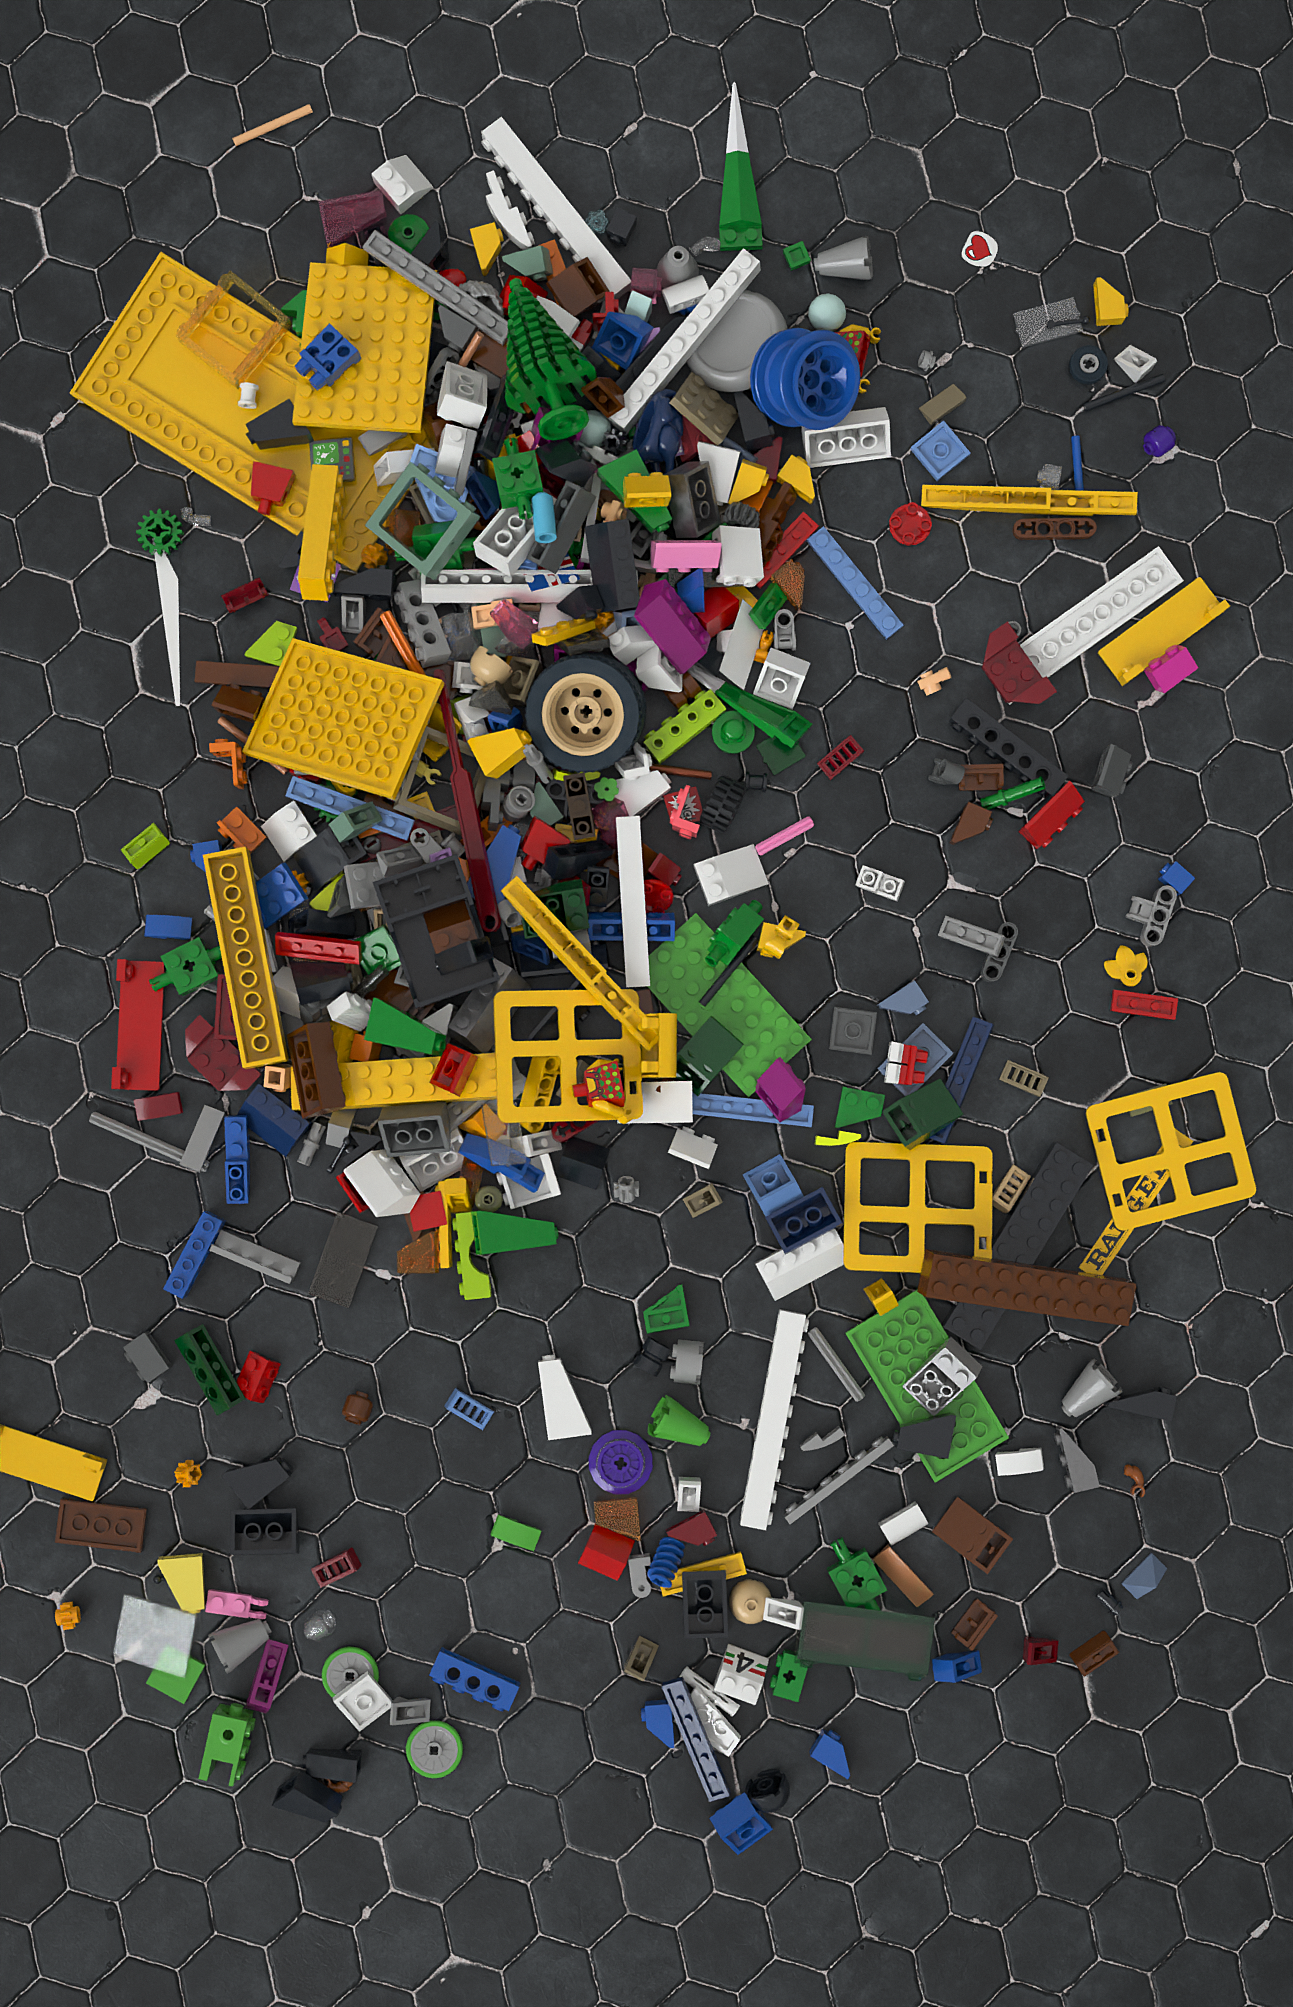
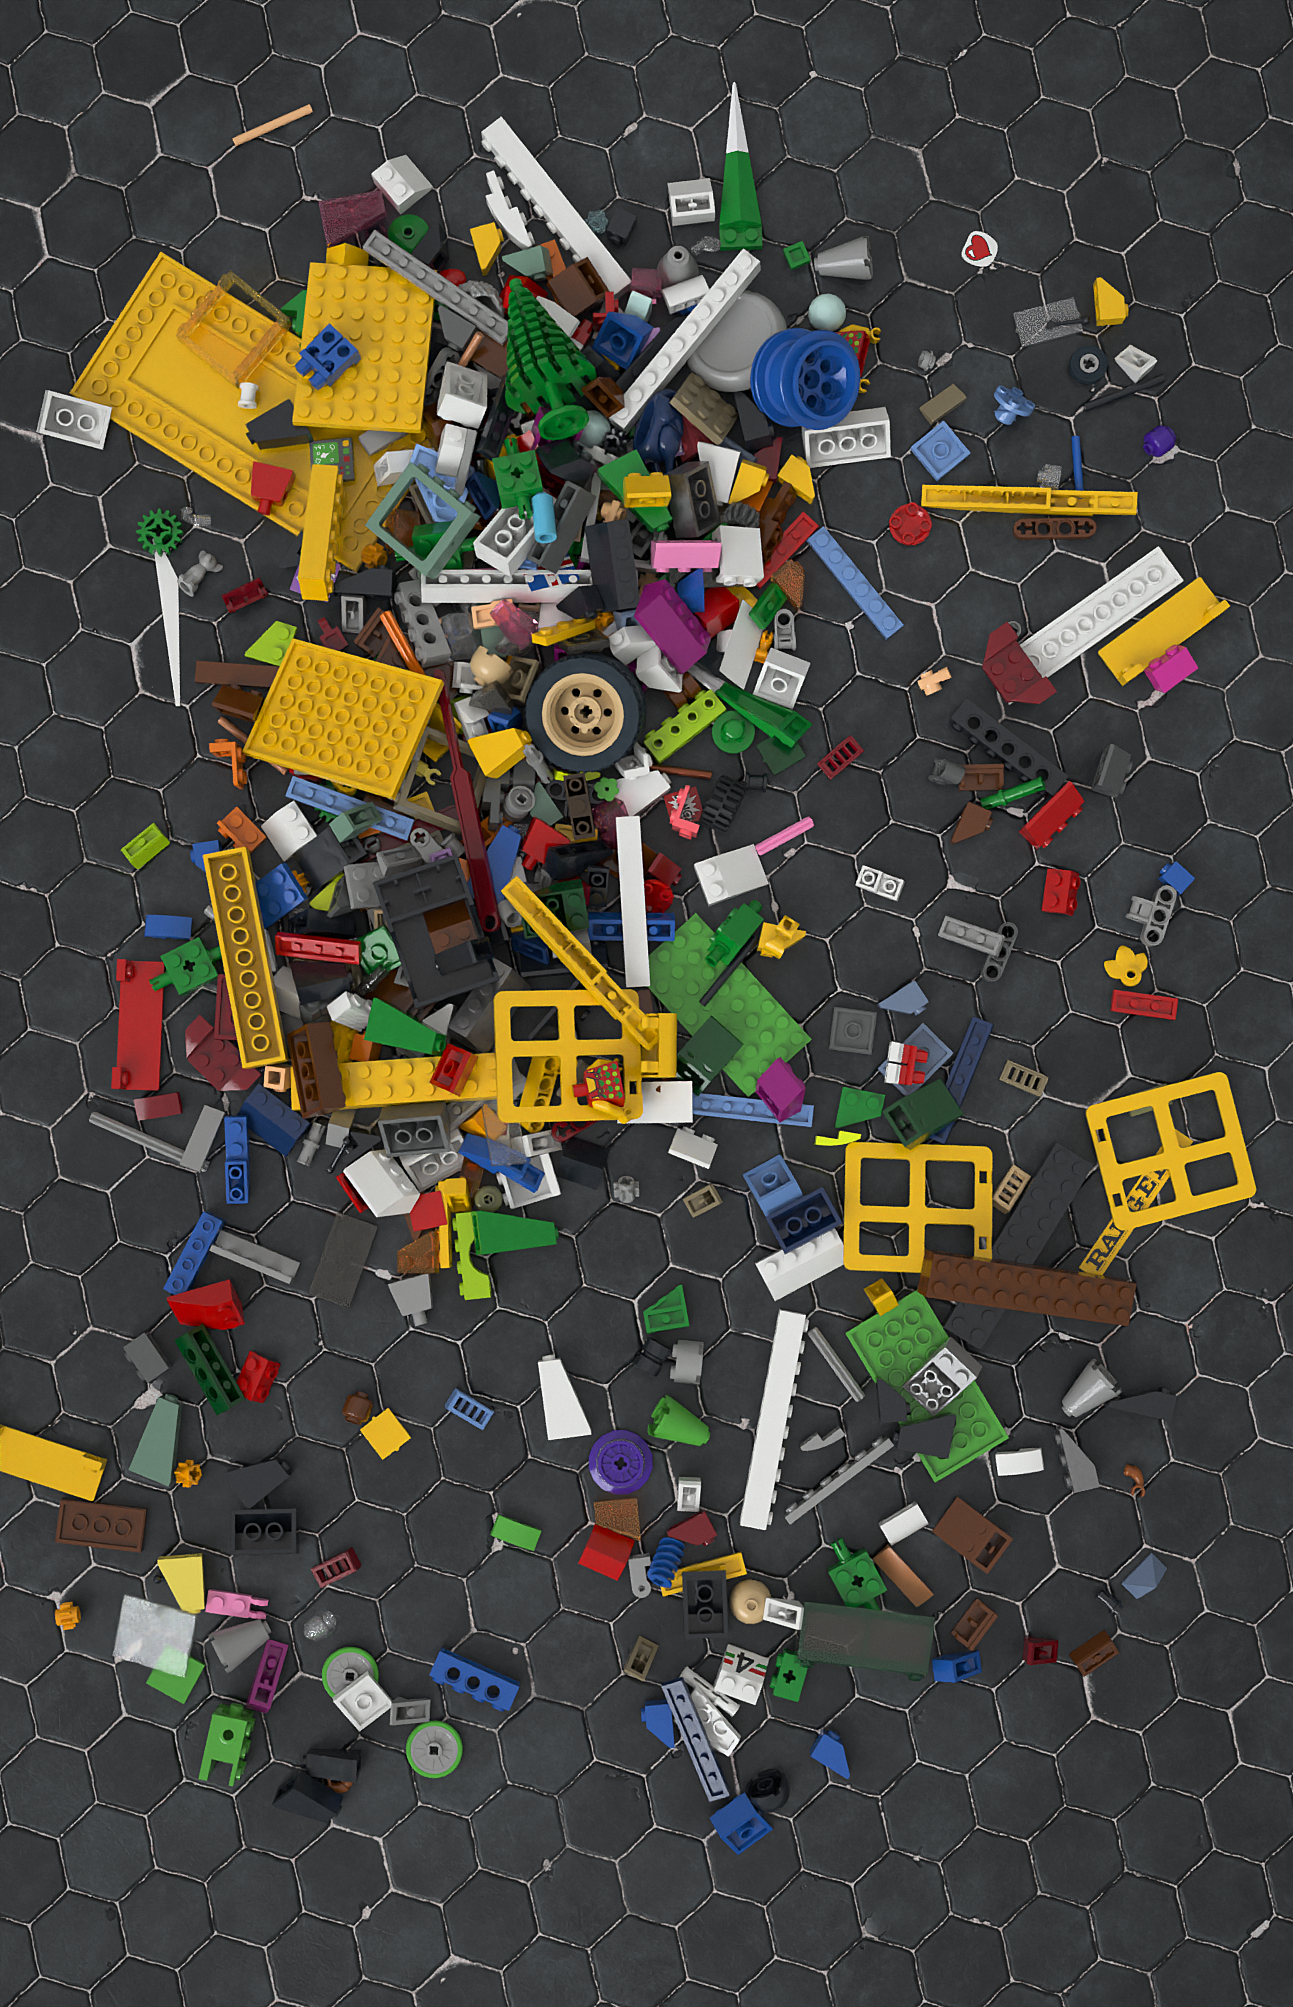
none -> white slope [36,390,112,450]
none -> sand green slope [129,1394,182,1487]
none -> red slope [167,1280,245,1330]
none -> light grey animal [177,551,223,597]
none -> yellow piece [360,1407,411,1460]
none -> light grey torso [388,1272,433,1326]
none -> white slope [668,178,715,226]
none -> black slope [875,1377,910,1423]
none -> medium blue plate [994,385,1035,425]
none -> red bracket [1041,869,1080,916]

